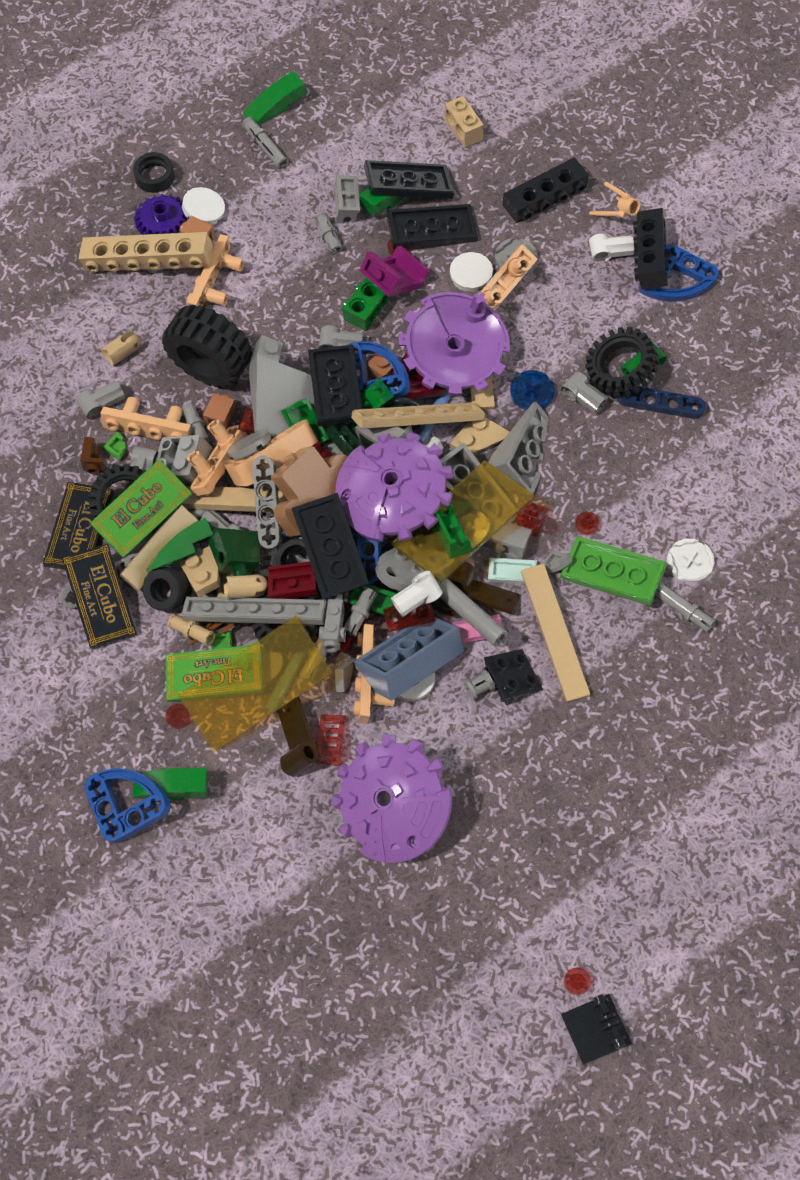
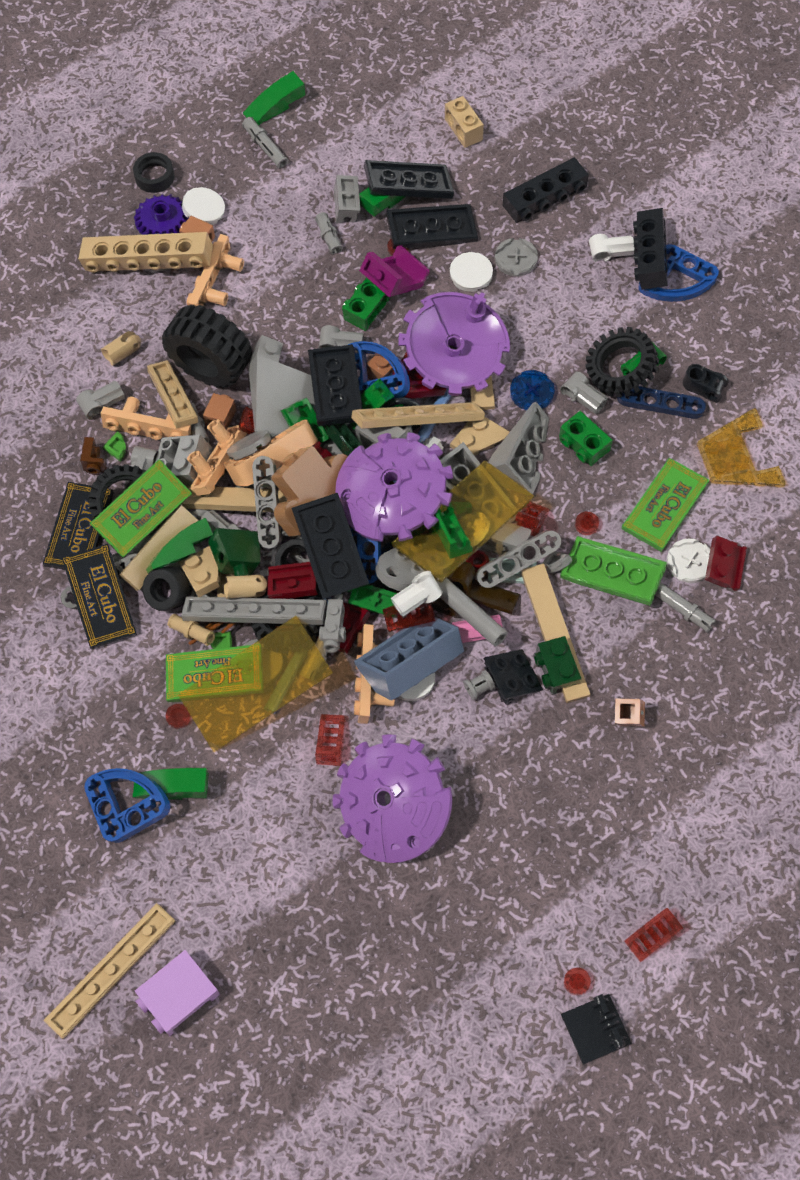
dark brown door [277,697,319,777] -> none
light grey tile [335,661,353,693] -> none
light grey pin [344,587,378,637] -> none
light nougat plate [478,244,537,311] -> none
light nougat plant [589,182,640,218] -> none
none -> tan tile [43,903,176,1039]
none -> lavender panel [135,950,220,1037]
none -> tan tile [147,360,198,429]
none -> dark red plate [466,550,489,573]
none -> light grey beam [476,530,561,588]
none -> dark green bracket [533,636,582,695]
none -> green brick [559,411,613,466]
none -> brick [615,698,645,727]
none -> bright green tile [621,458,709,552]
none -> clear red slope [624,908,683,963]
none -> black piece [682,364,729,403]
none -> clear yellow wing [697,408,786,488]
none -> dark red plate [705,535,747,591]

